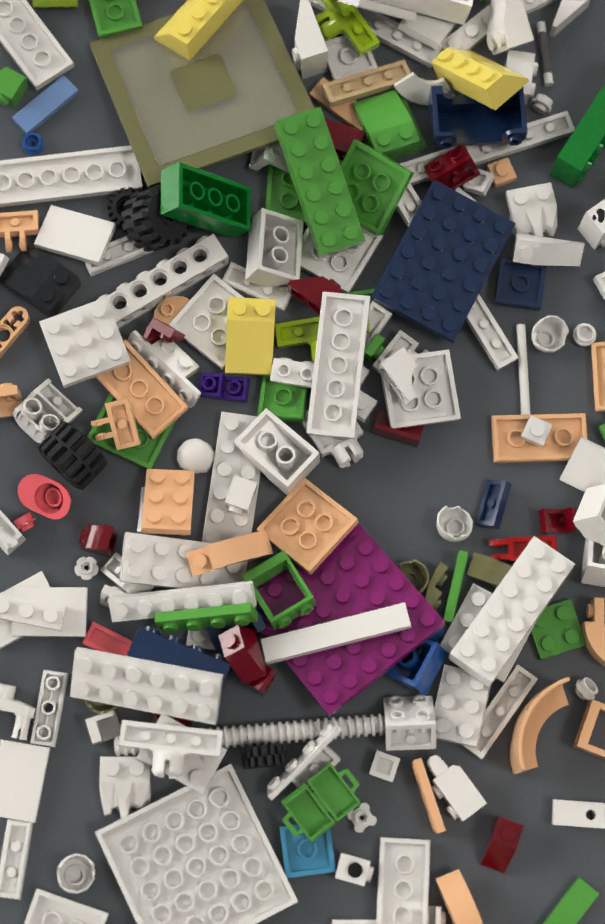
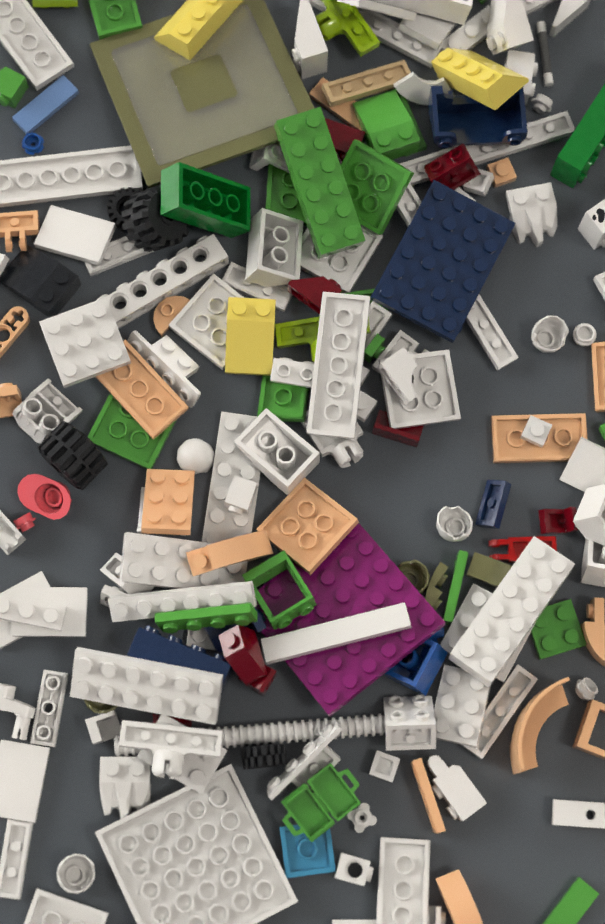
white plate [74,556,99,580] -> none
dark red arch [79,524,118,558] -> none
coral tile [82,622,132,656] -> none
light nougat hinge [91,398,141,450] -> none
bracket [143,318,185,344] -> none
dark purple slope [198,373,250,403] -> none
white plate [325,35,377,80] -> none
dark red slope [480,816,524,873] -> none
dark blue plate [494,258,547,311] -> none
white slope [512,233,585,266] -> none
white bar [516,324,530,415] -> none

